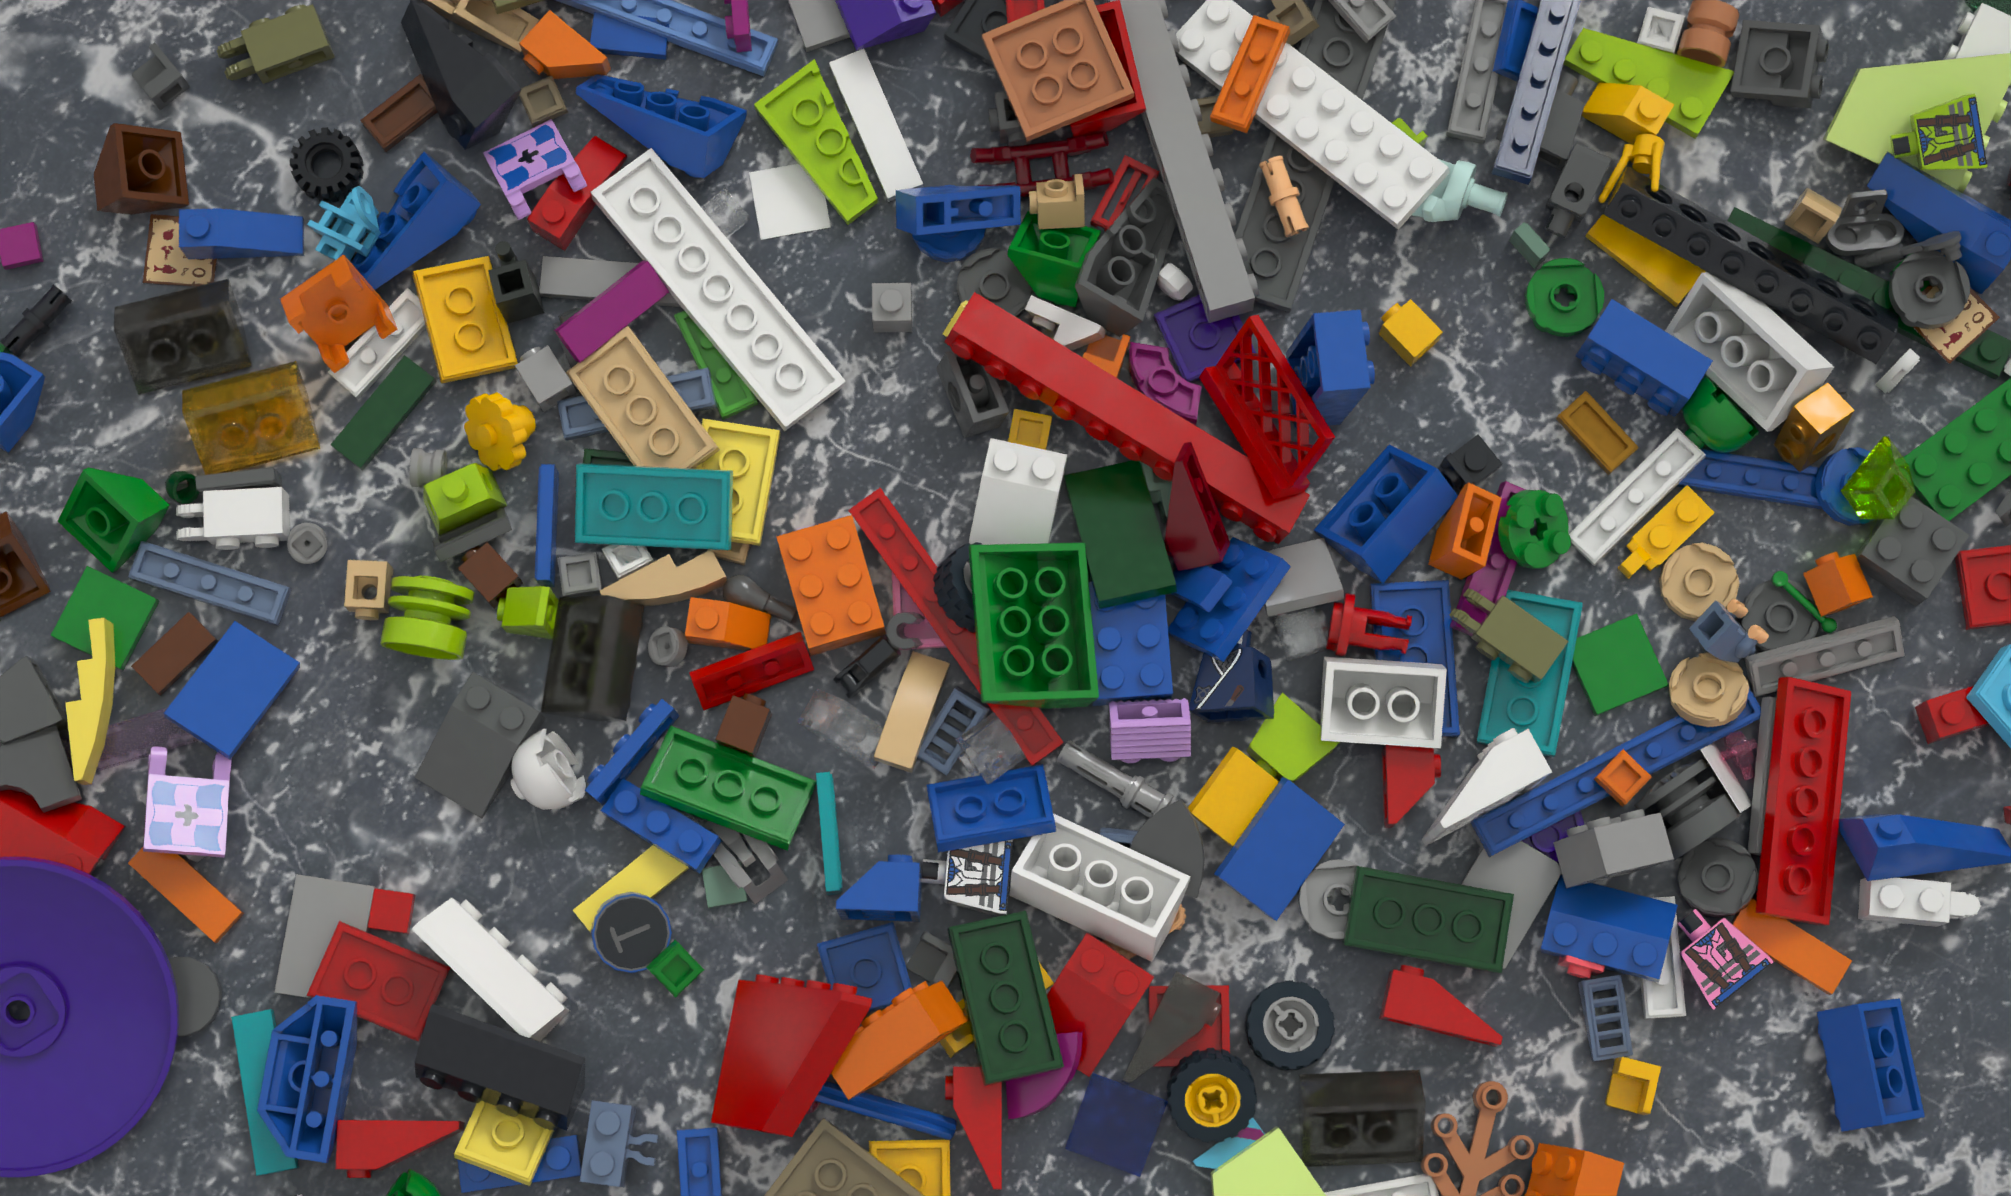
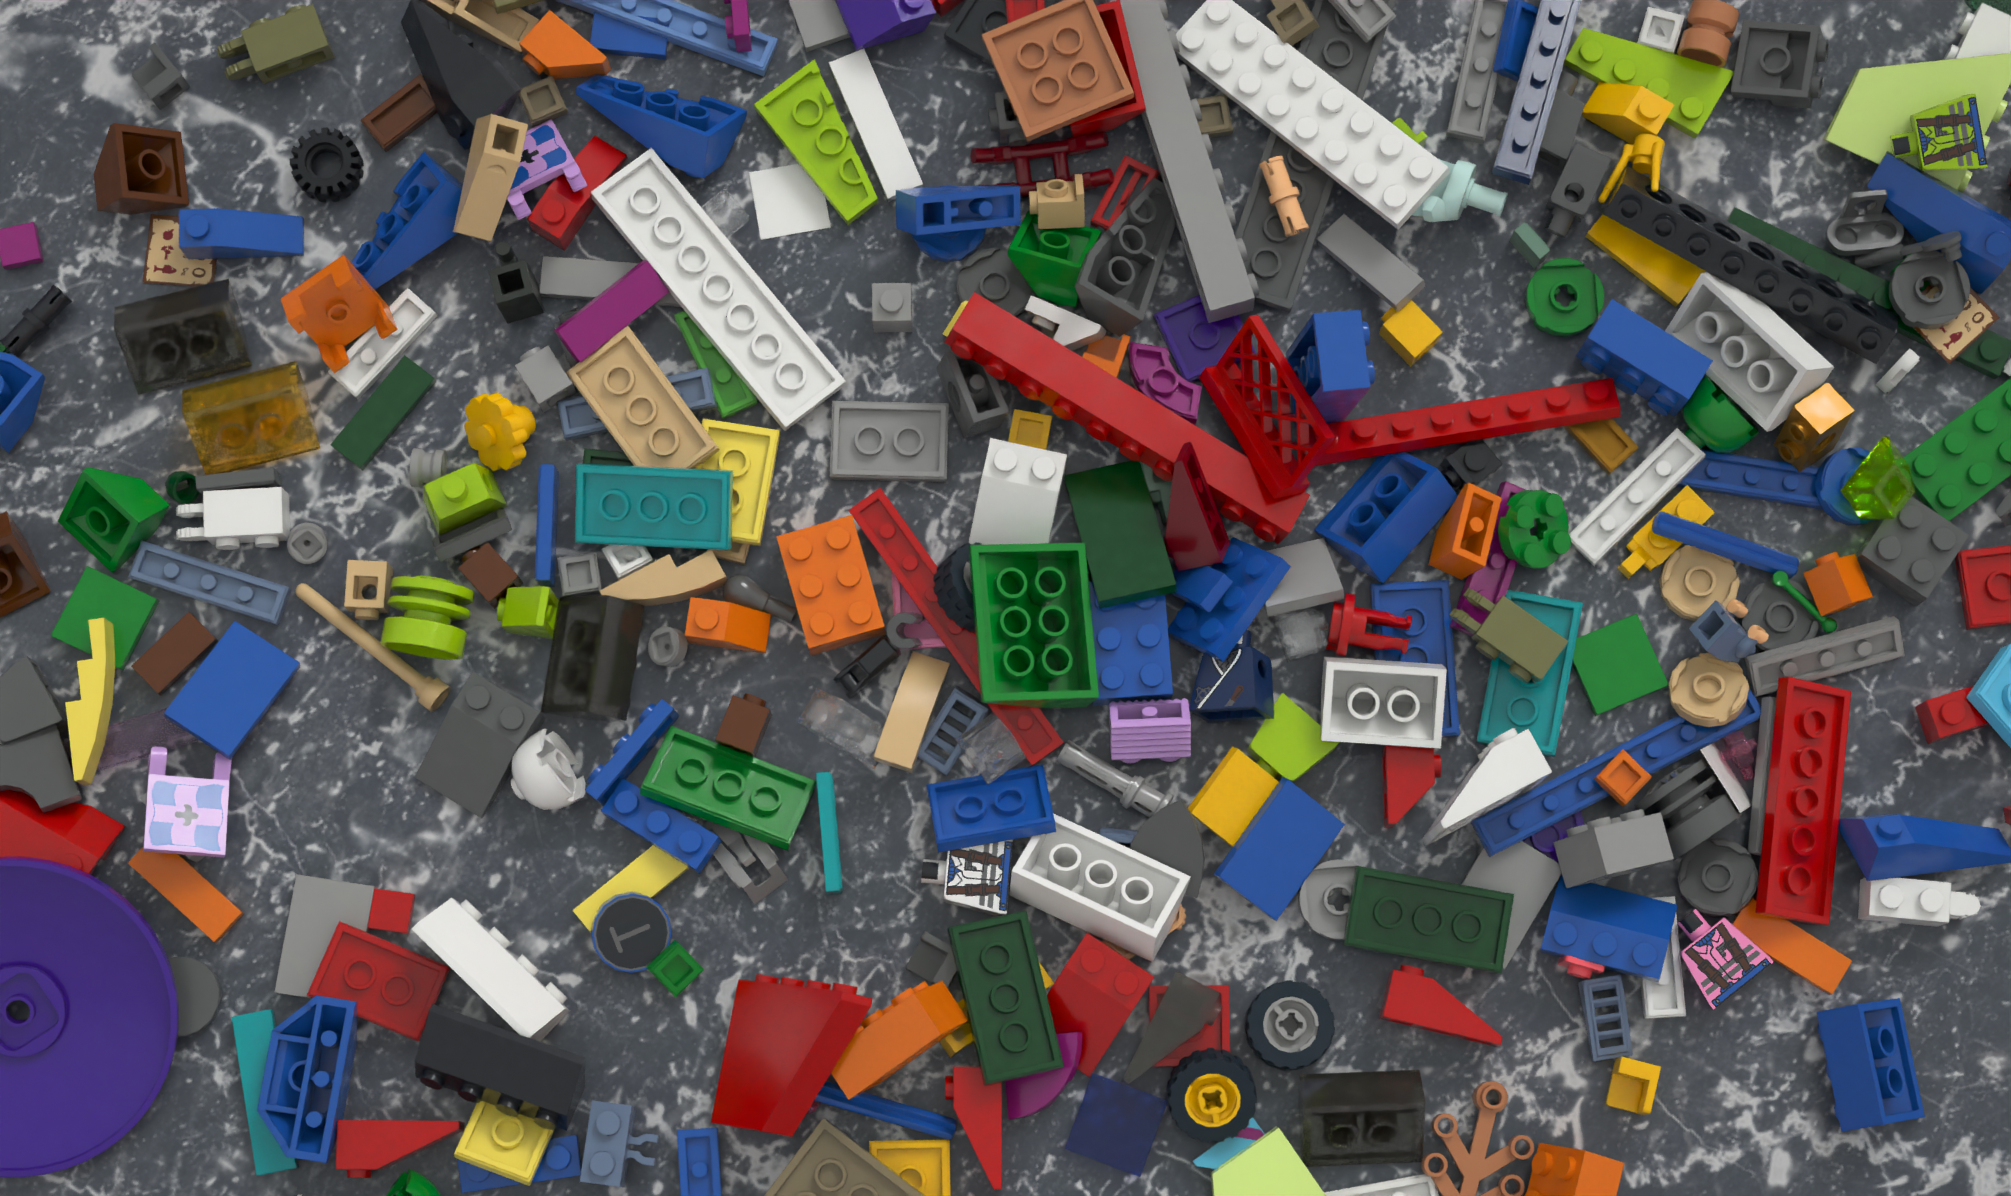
medium azure piece [307,186,381,261] -> none
yellow tile [412,256,518,384] -> none
red plate [689,632,814,711] -> none
sand green tile [702,862,748,909] -> none
blue tile [817,922,912,1013] -> none
blue slope [836,855,922,922] -> none
white tile [1156,263,1193,300] -> none
orange tile [1210,15,1290,133] -> none
tan slope [1784,188,1842,243] -> none
none -> tan piece [295,583,451,712]
none -> tan slope [453,114,528,242]
none -> light grey tile [830,401,949,482]
none -> red plate [1309,378,1621,466]
none -> light grey tile [1316,214,1426,312]
none -> blue axle [1652,511,1799,579]

